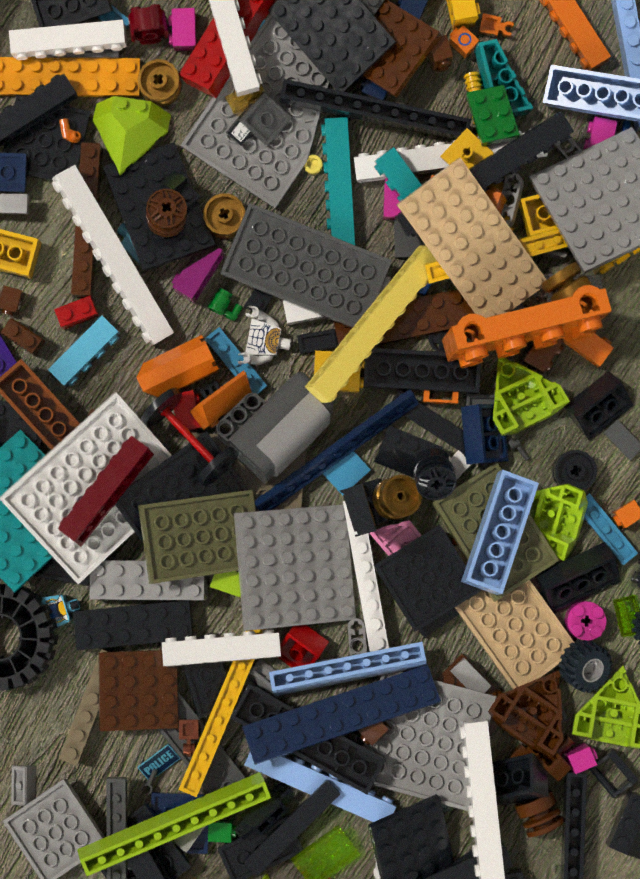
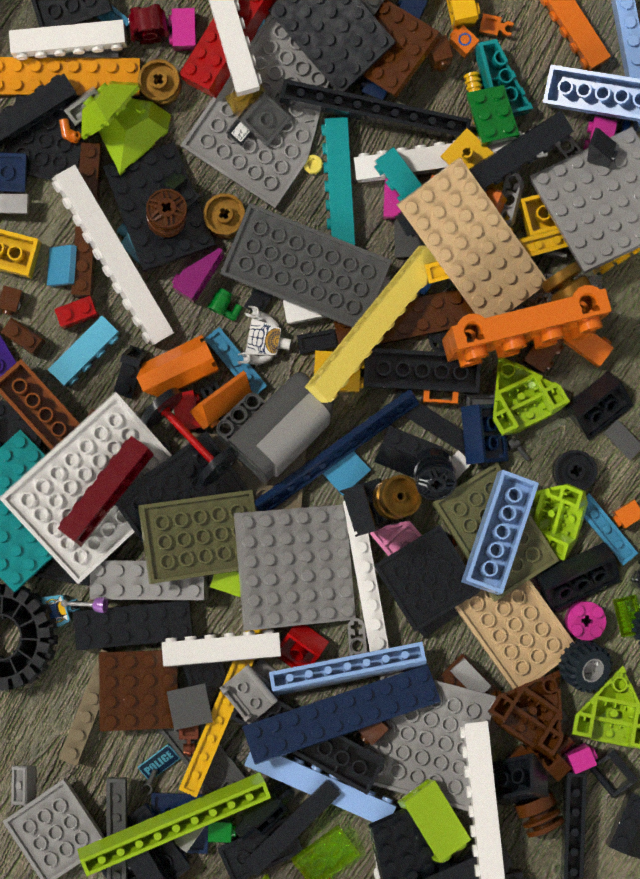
none -> dark azure tile [47,245,77,286]
none -> medium lavender hinge [61,597,108,613]
none -> light grey slope [63,86,99,126]
none -> lime wedge [81,81,141,140]
none -> black bracket [113,345,149,398]
none -> dark grey tile [167,683,213,730]
none -> light grey piece [220,664,278,724]
none -> lime panel [397,779,471,863]
none -> black slope [587,128,618,168]

